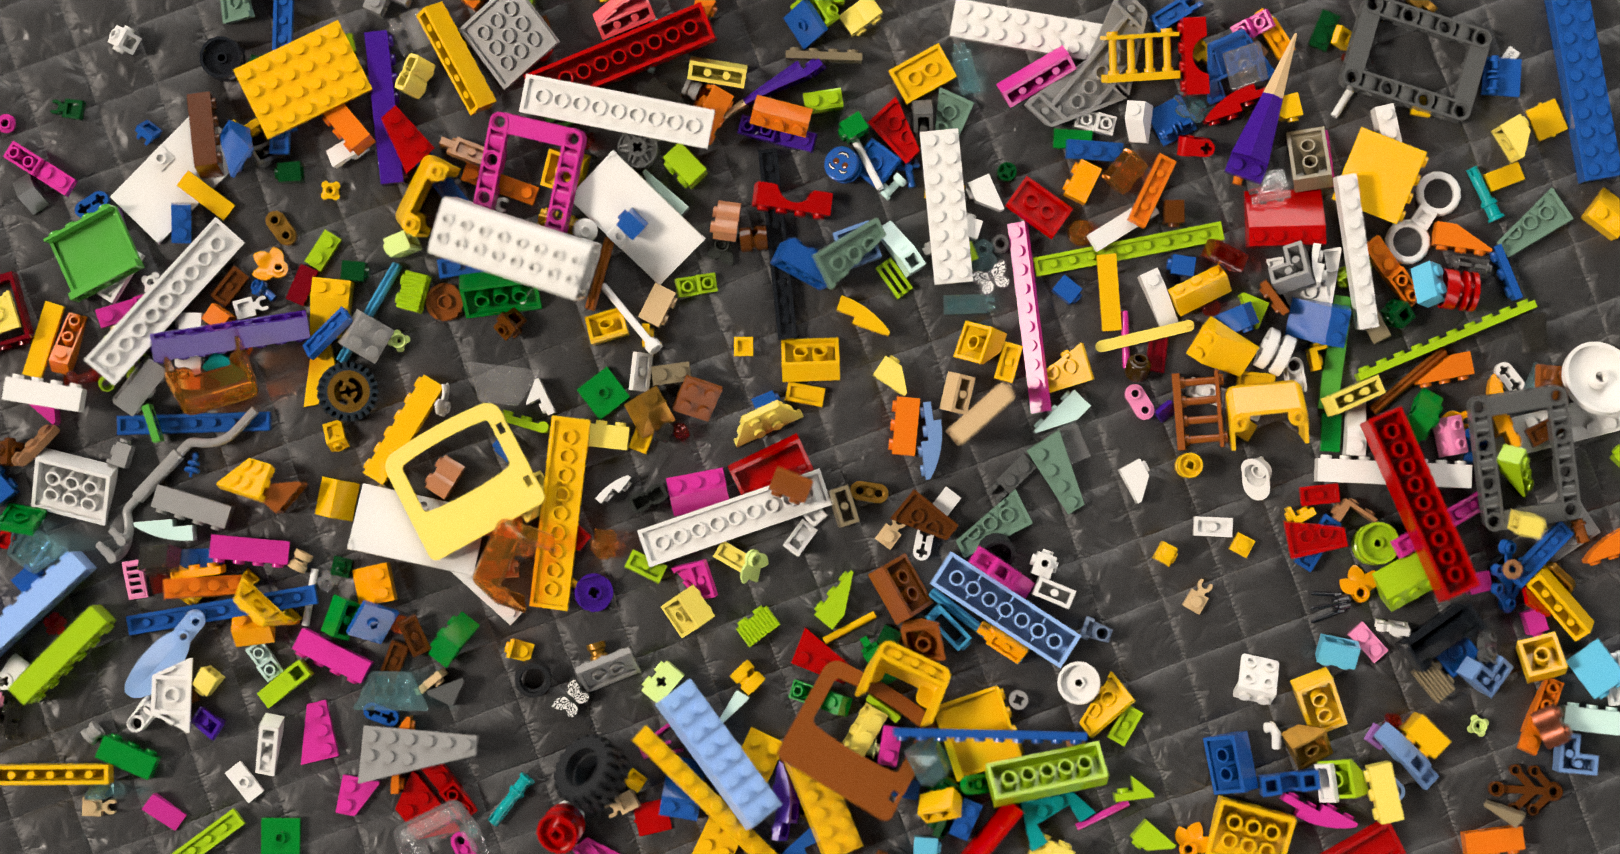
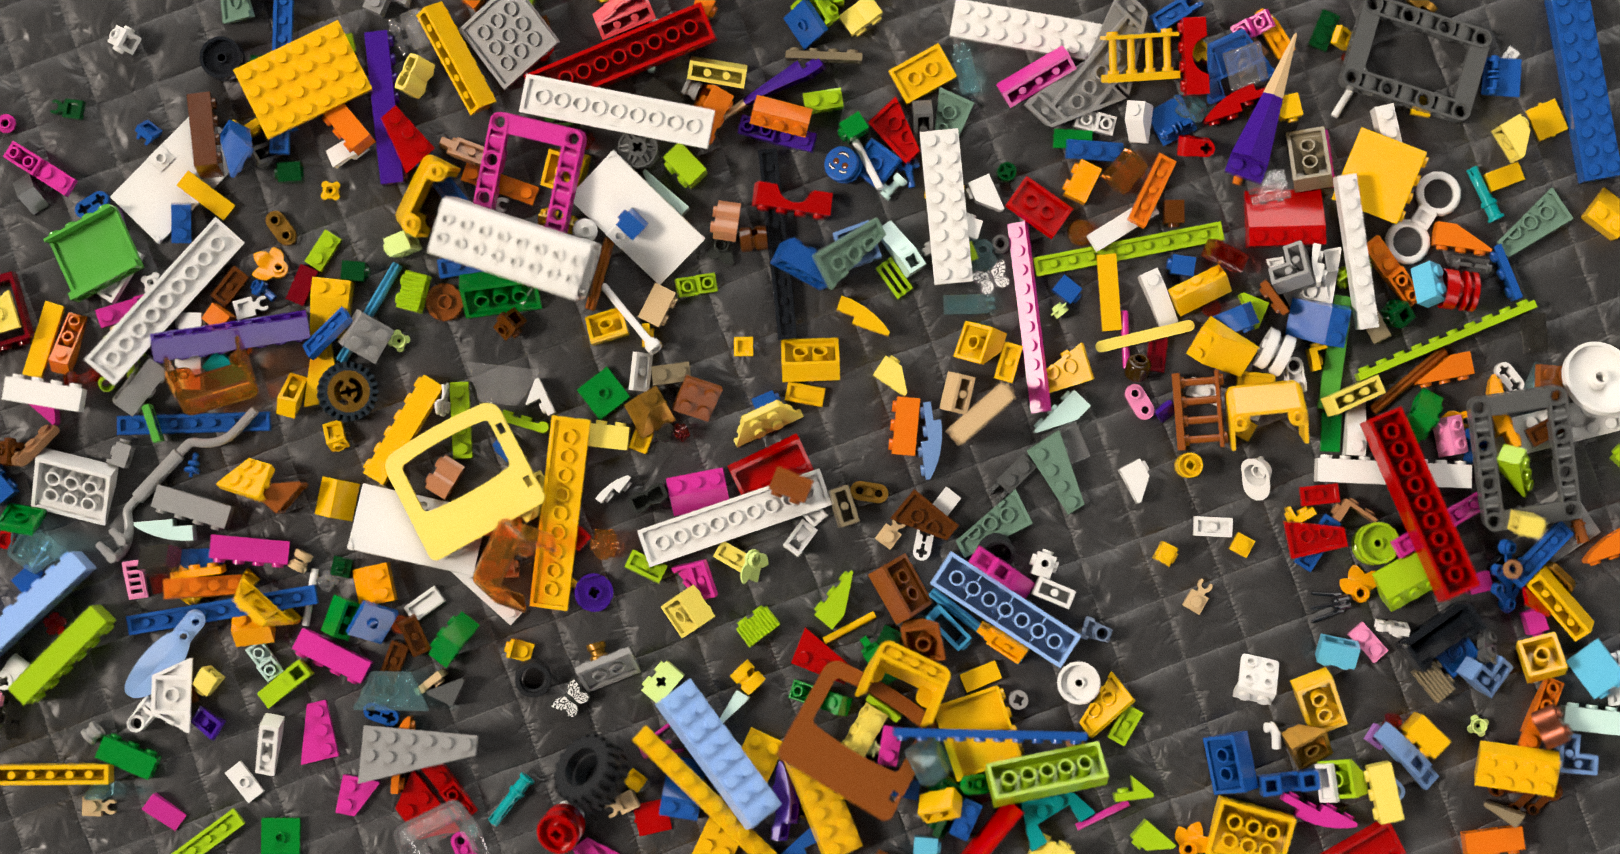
none -> yellow slope [276,373,308,419]
none -> white tile [403,585,446,621]
none -> lime plate [449,381,473,459]
none -> yellow tile [959,660,1002,692]
none -> yellowish green plate [1051,302,1069,319]
none -> yellow brick [1474,740,1561,797]

